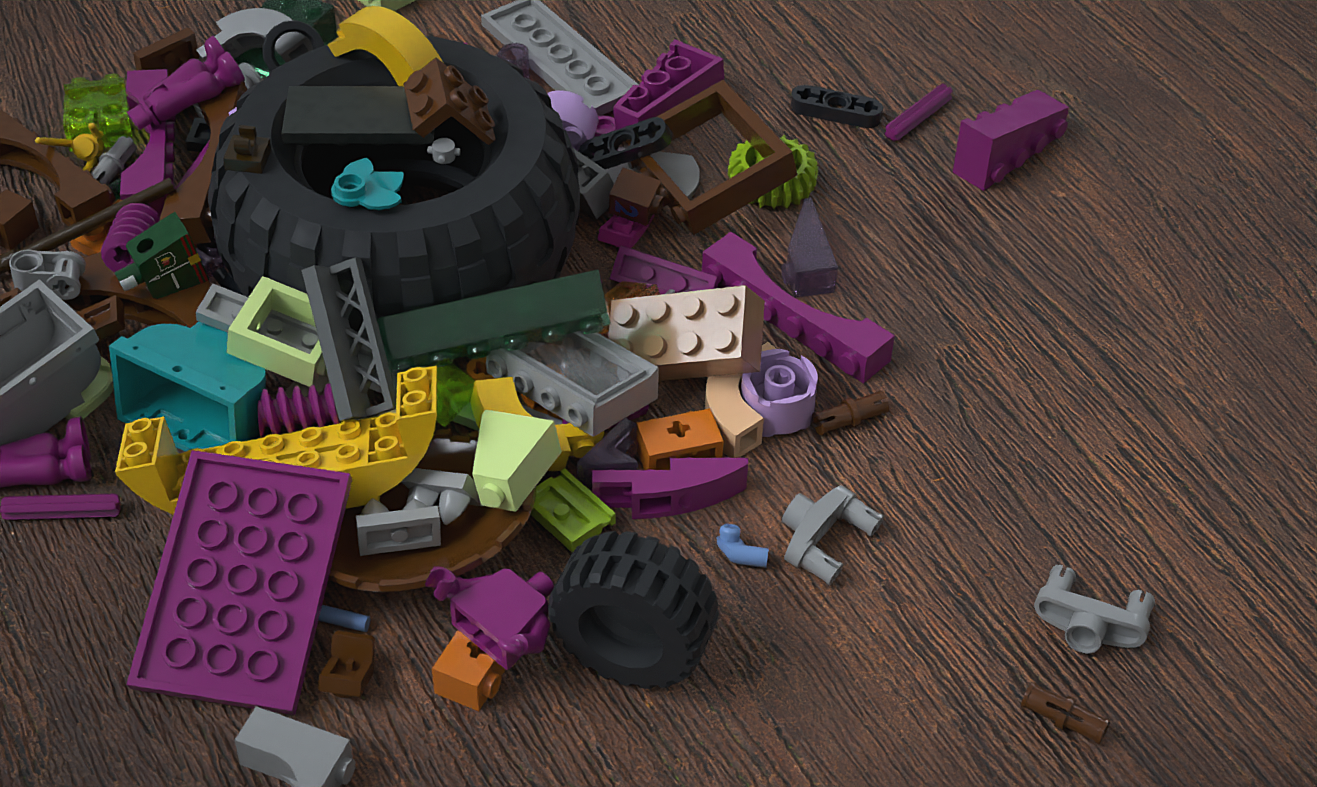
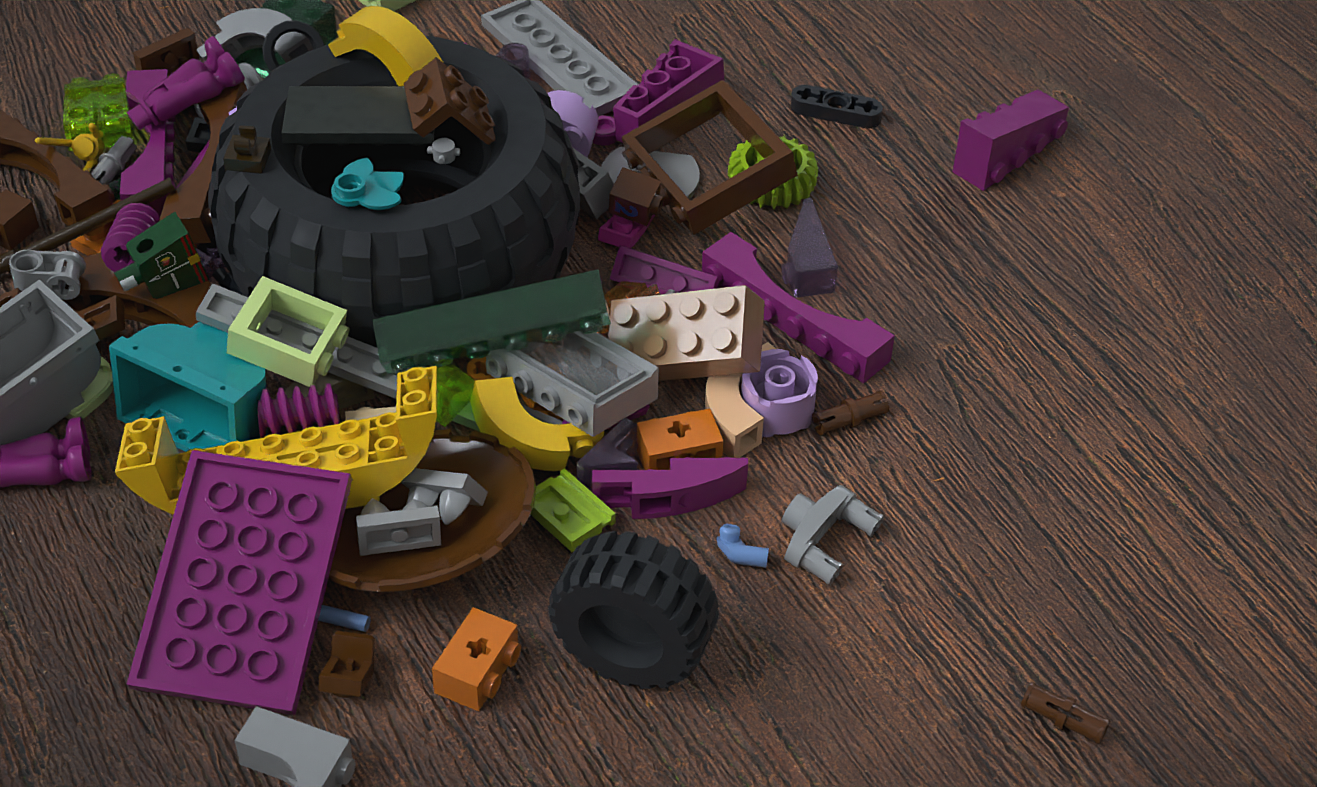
magenta axle [0,493,121,520] -> none
dark grey fence [301,257,396,421] -> none
magenta torso [425,566,554,671] -> none
yellowish green slope [472,409,562,512] -> none
black beam [578,117,673,170] -> none
magenta axle [884,84,953,141] -> none
light grey connector [1034,565,1155,654] -> none

